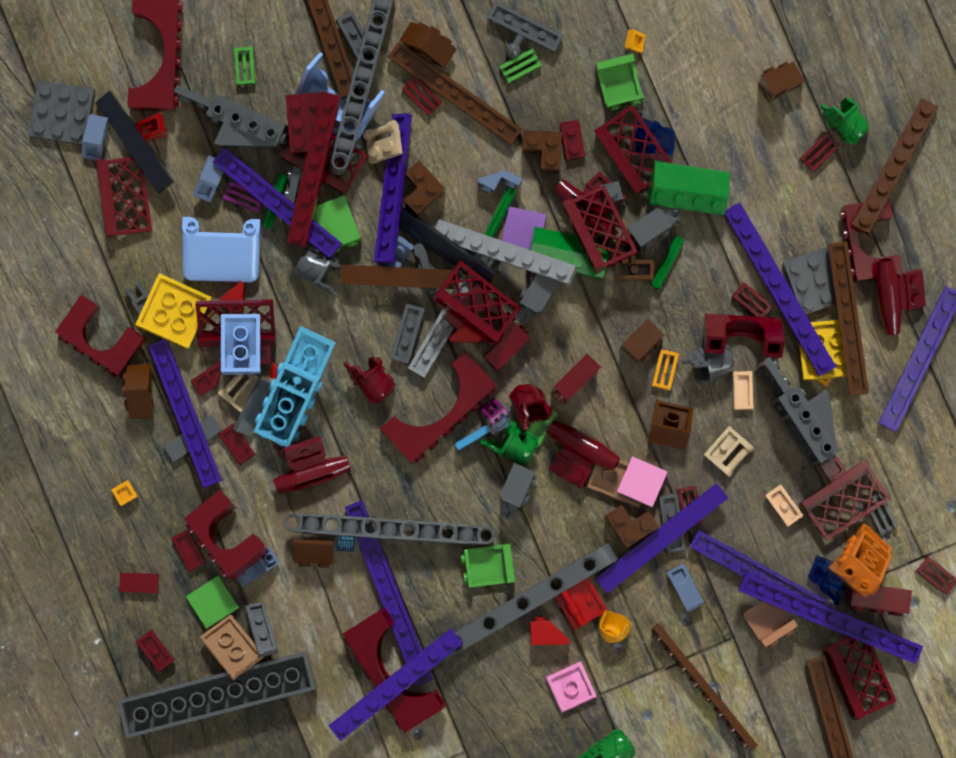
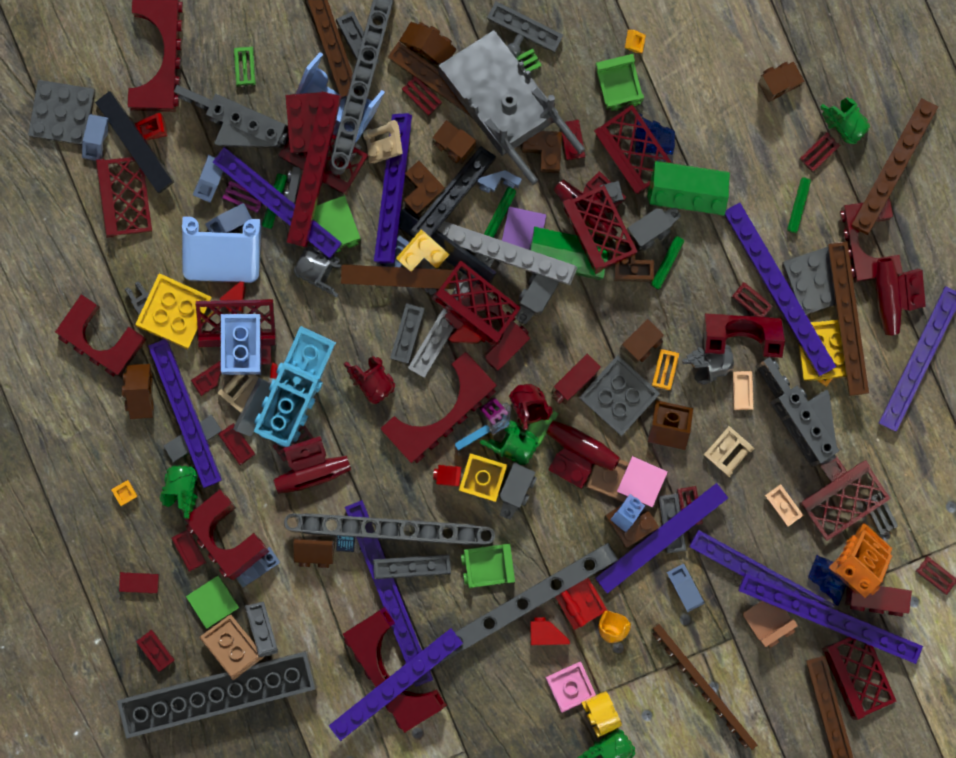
none -> green helmet [160,466,198,519]
none -> sand blue slope [205,203,252,233]
none -> dark grey tile [373,555,451,579]
none -> yellow plate [396,230,450,272]
none -> black tile [411,146,496,237]
none -> reddish brown brick [432,120,476,164]
none -> red slope [433,465,461,487]
none -> piece [439,30,586,185]
none -> yellow brick [459,453,507,502]
none -> dark grey plate [579,355,660,436]
none -> yellow brick [581,691,622,738]
none -> medium blue plate [611,494,645,532]
none -> green axle [787,177,811,233]

